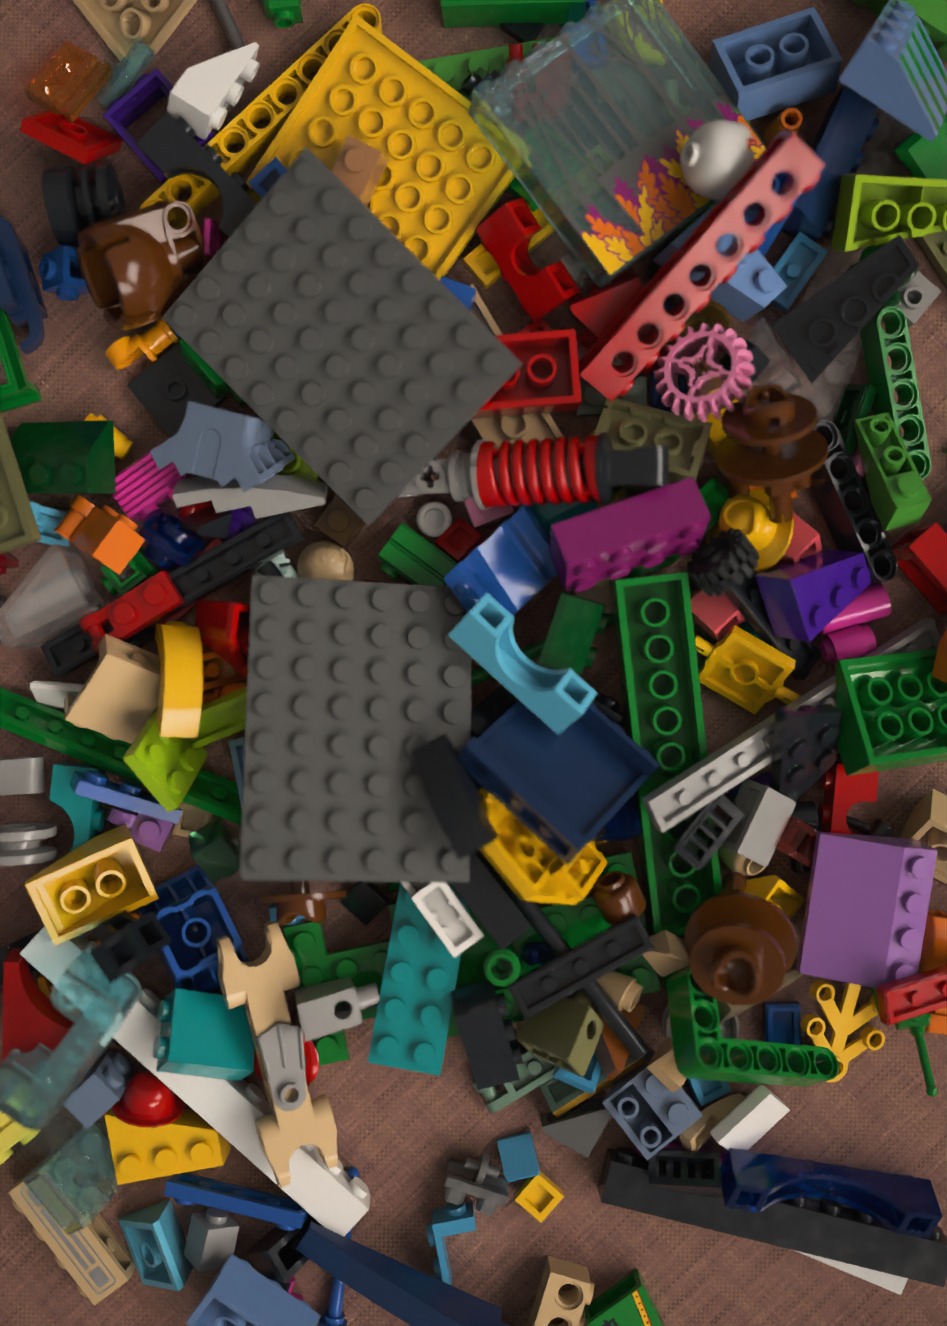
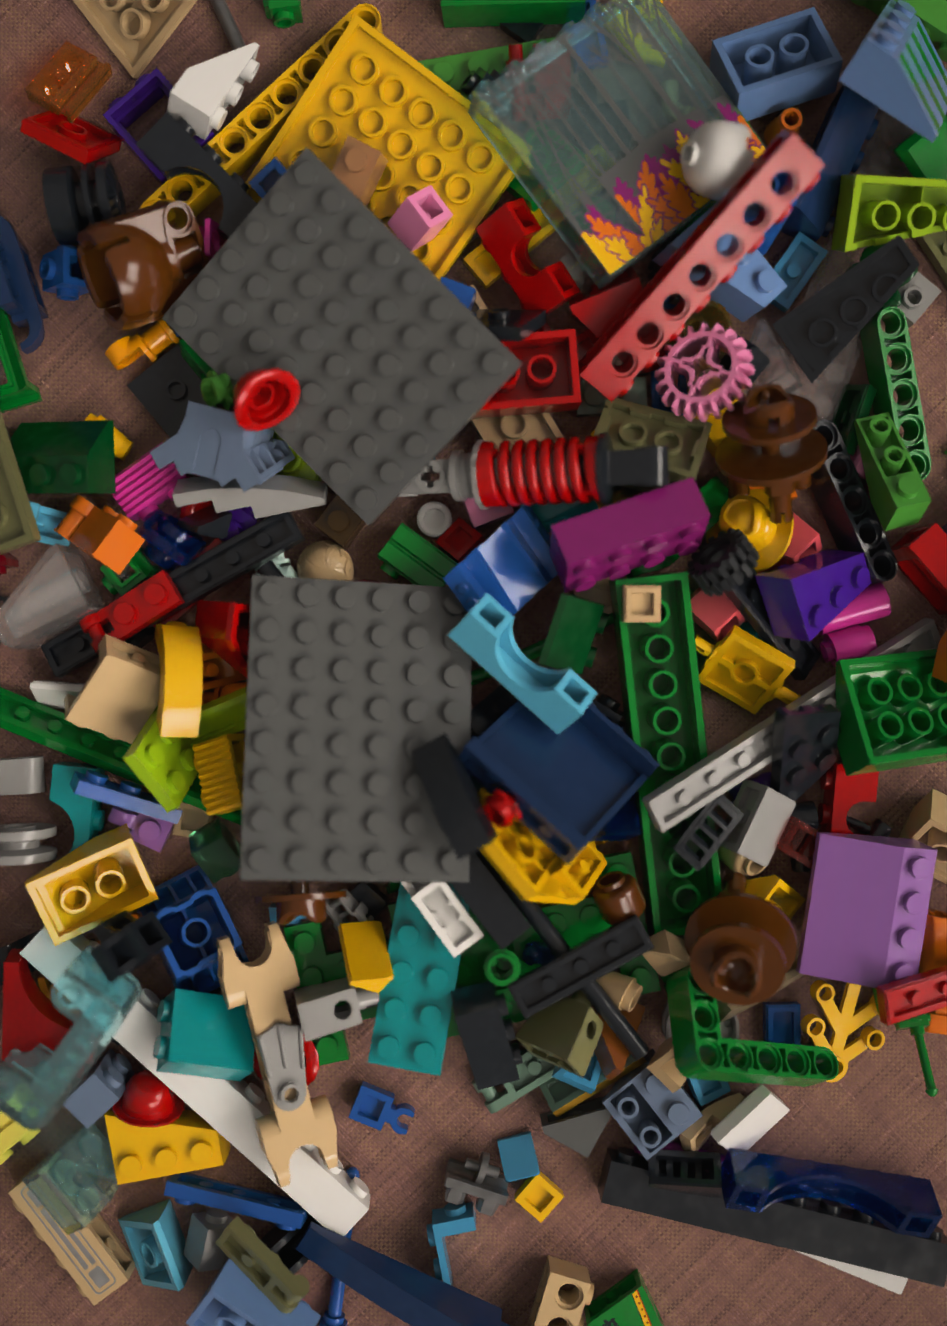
clear light blue pin [96,38,157,109] -> none
none -> yellow brick [192,733,245,816]
none -> bright green plate [201,370,234,410]
none -> olive plate [215,1216,310,1314]
none -> red hat [233,368,301,431]
none -> light grey piece [326,889,374,931]
none -> yellow slope [338,920,394,993]
none -> blue plate [348,1081,415,1135]
none -> bright pink brick [387,185,453,252]
none -> black plate [473,308,546,341]
none -> red plate [483,789,522,828]
none -> tan tile [622,585,661,623]

